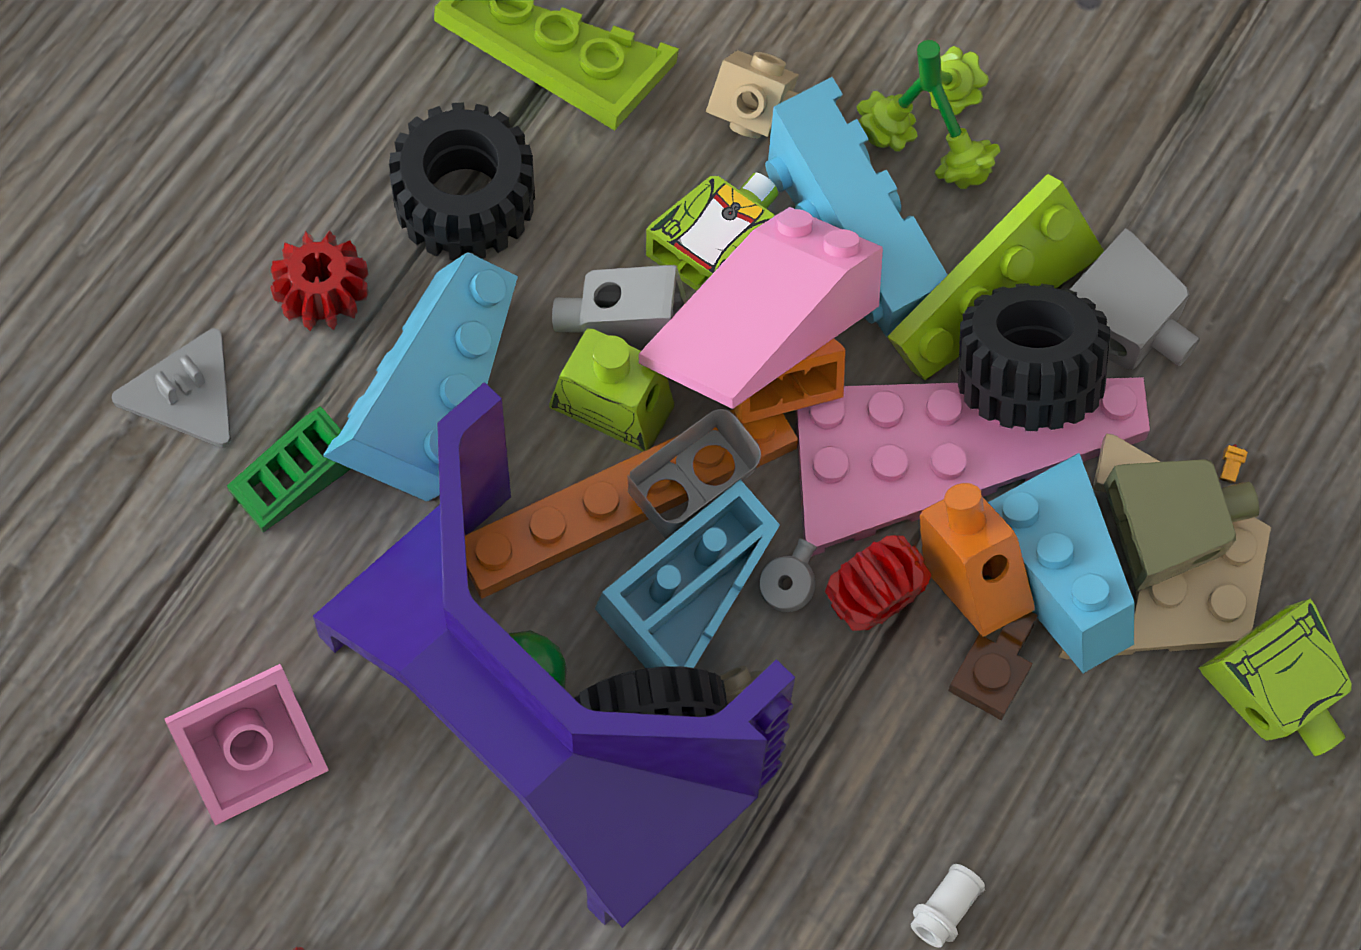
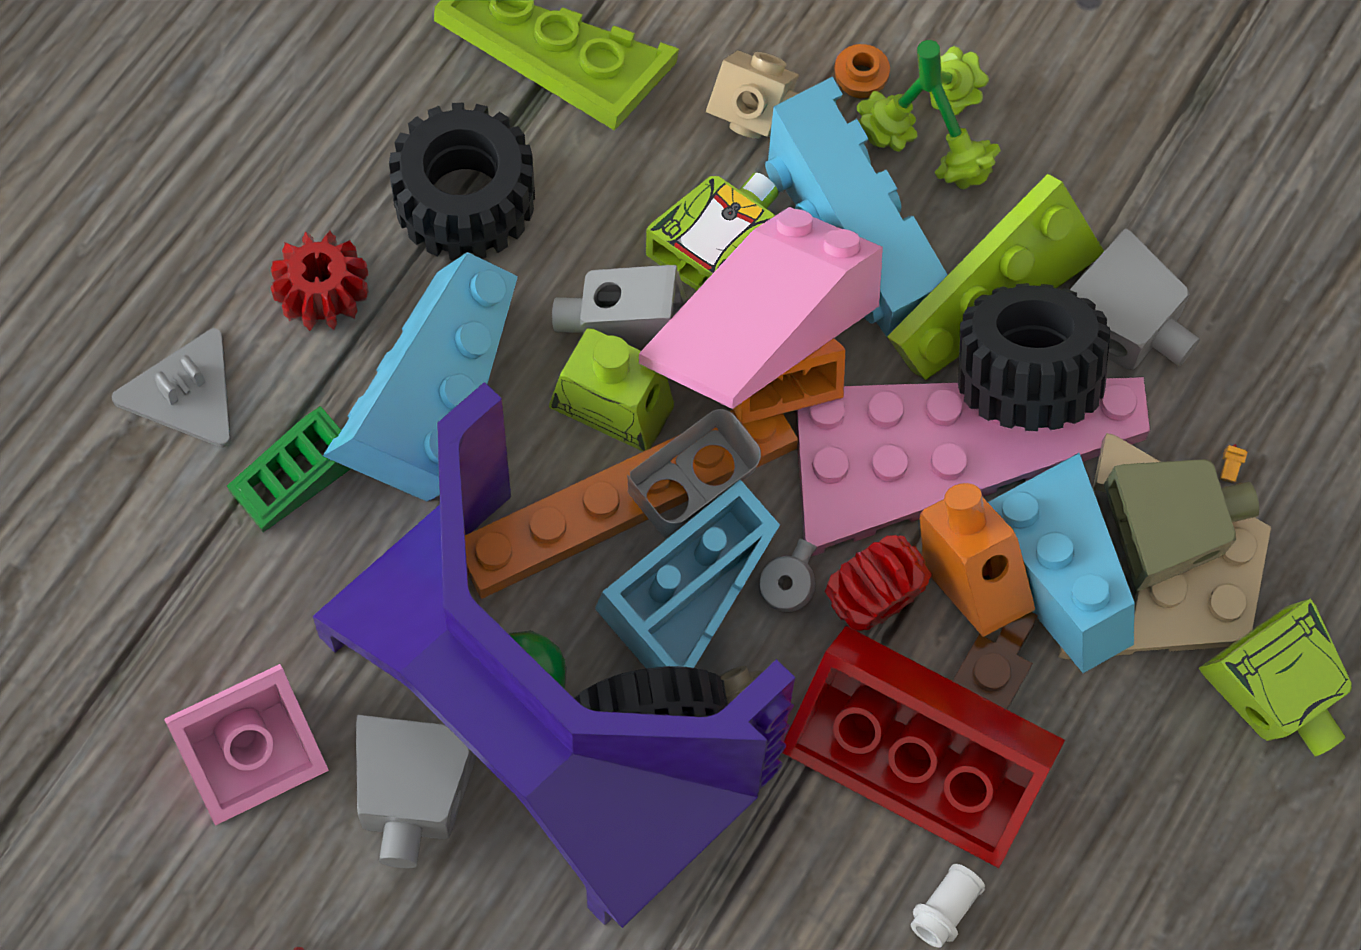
none -> light grey torso [356,715,477,868]
none -> red slope [782,626,1065,868]
none -> orange plate [834,44,890,98]

